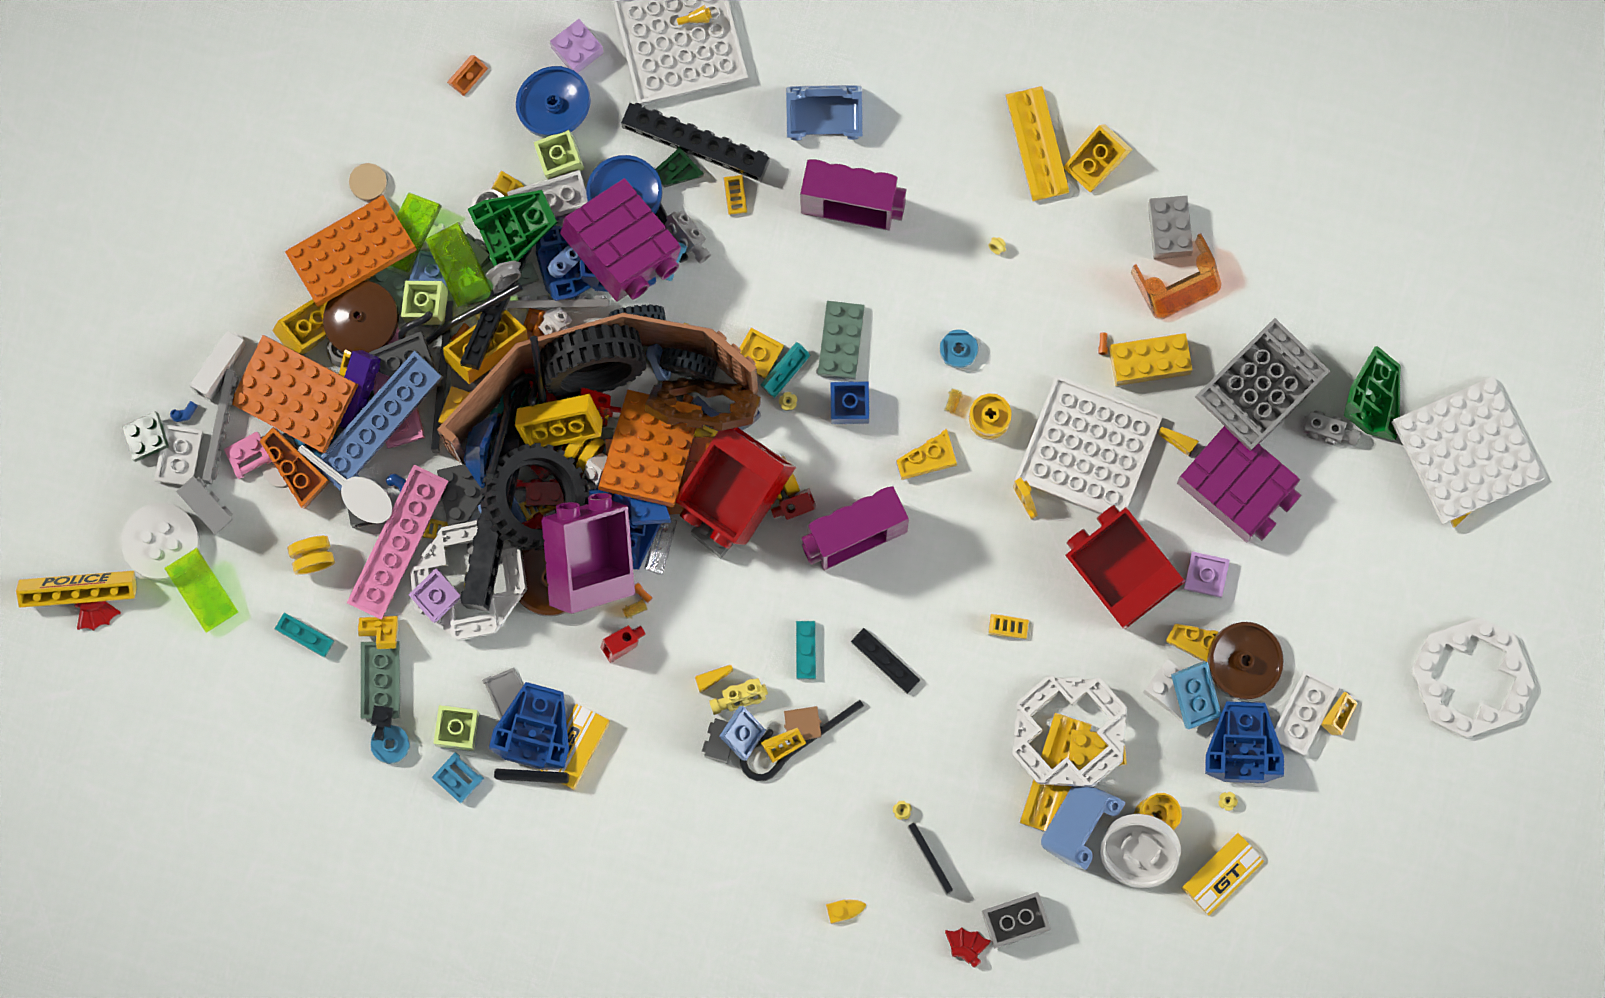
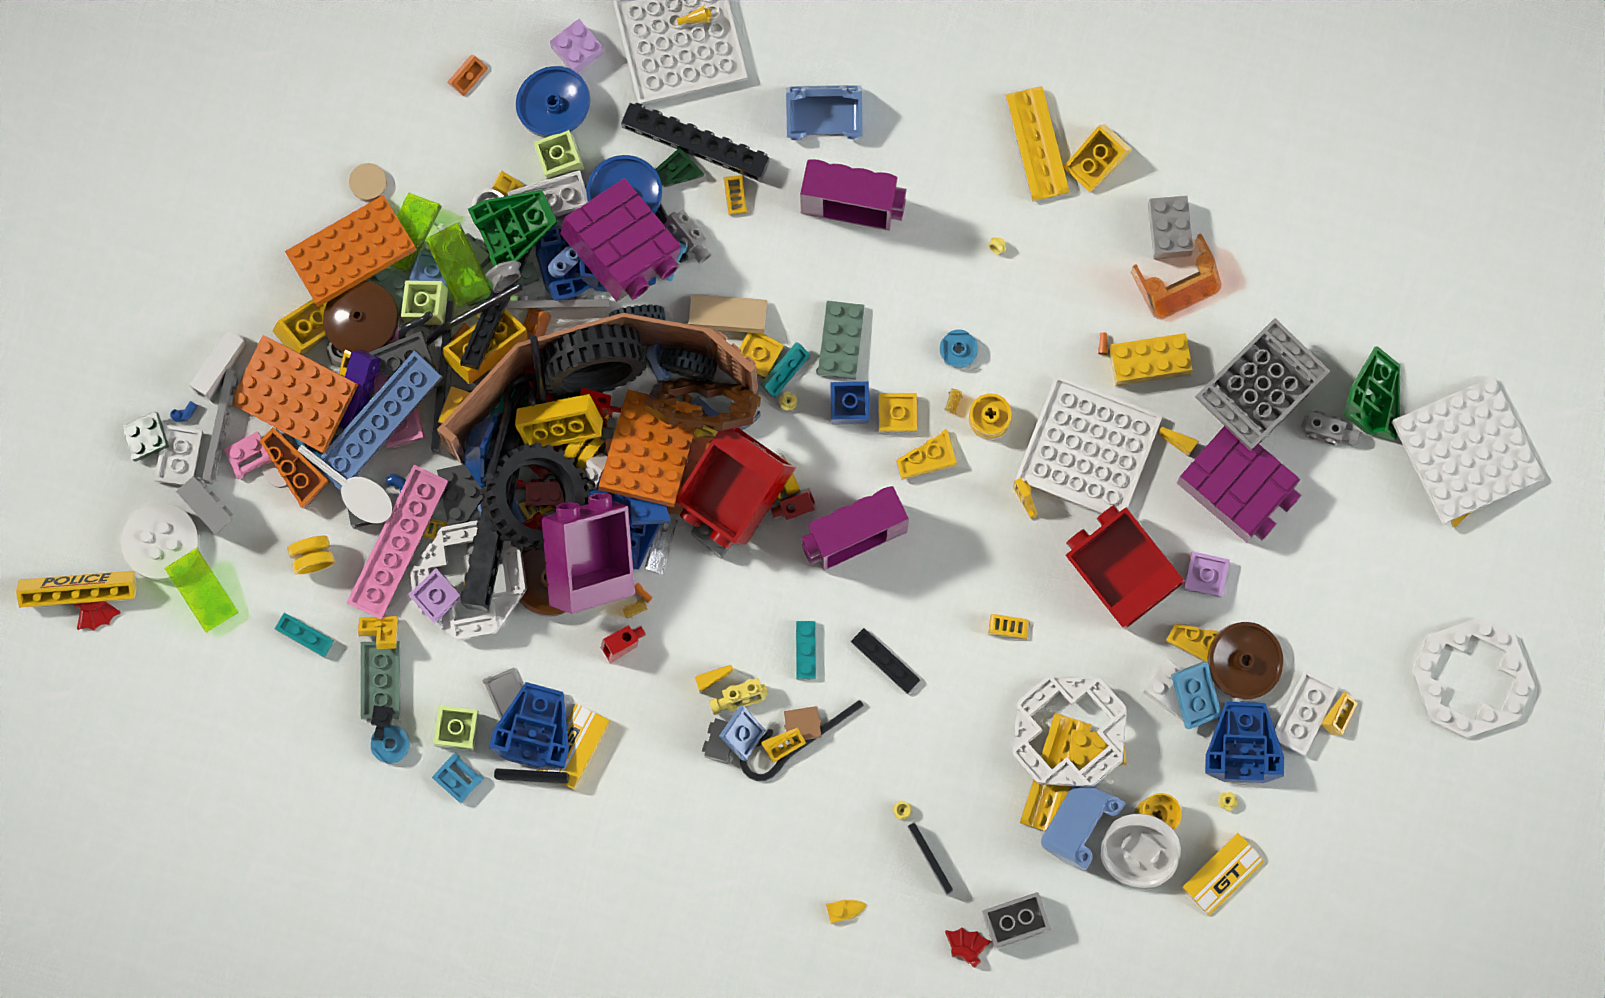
white brick [539,307,572,335] -> none
none -> tan tile [688,294,767,333]
none -> yellow plate [878,393,917,432]

